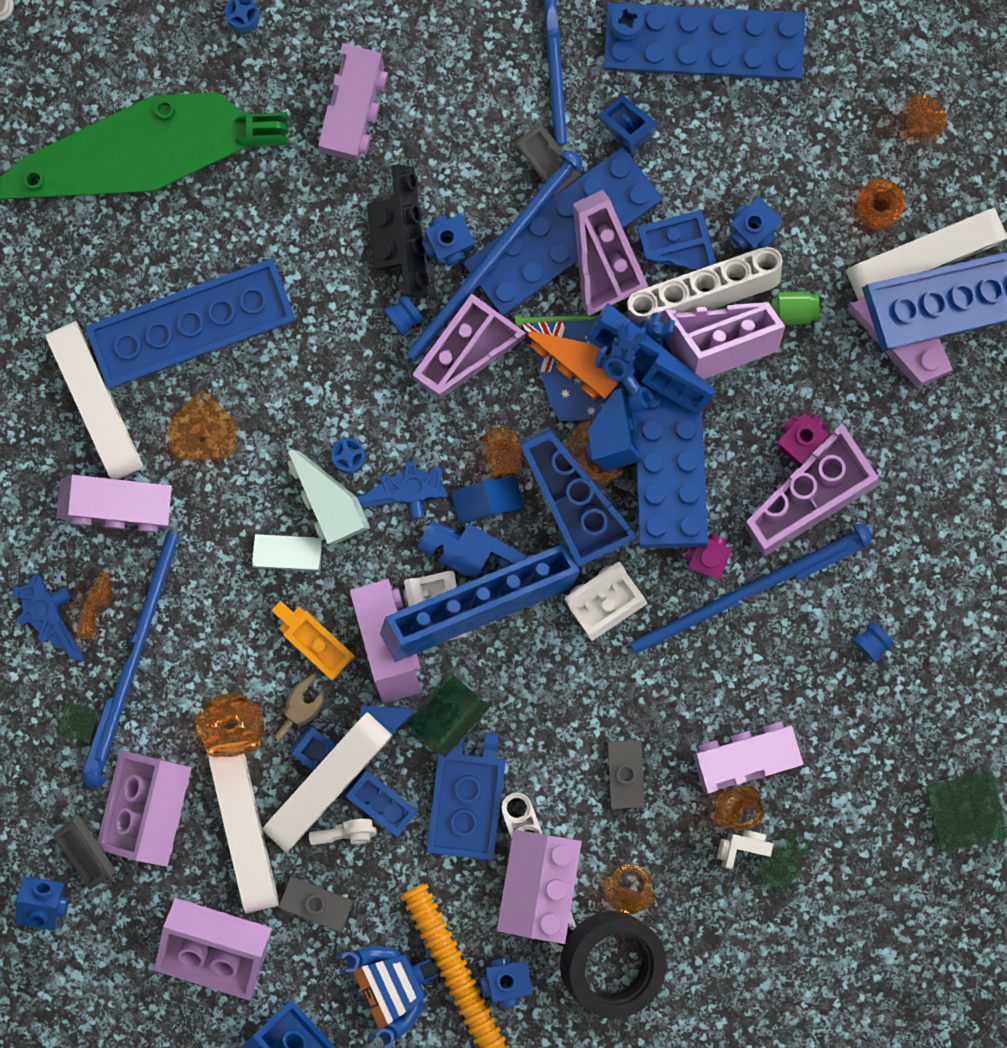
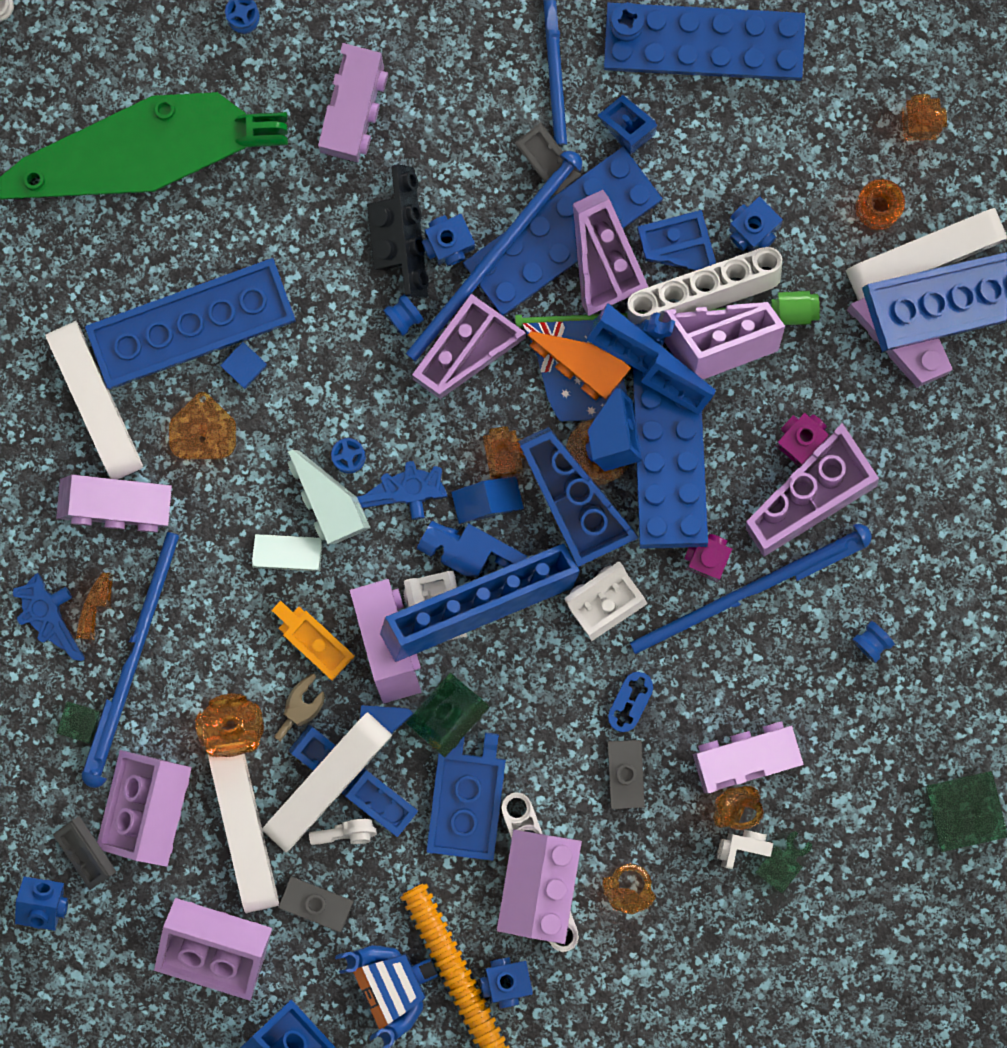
black tyre [560,911,667,1019] -> none
blue piece [595,319,654,413] -> none
none -> blue tile [220,342,268,389]
none -> blue beam [608,672,653,732]

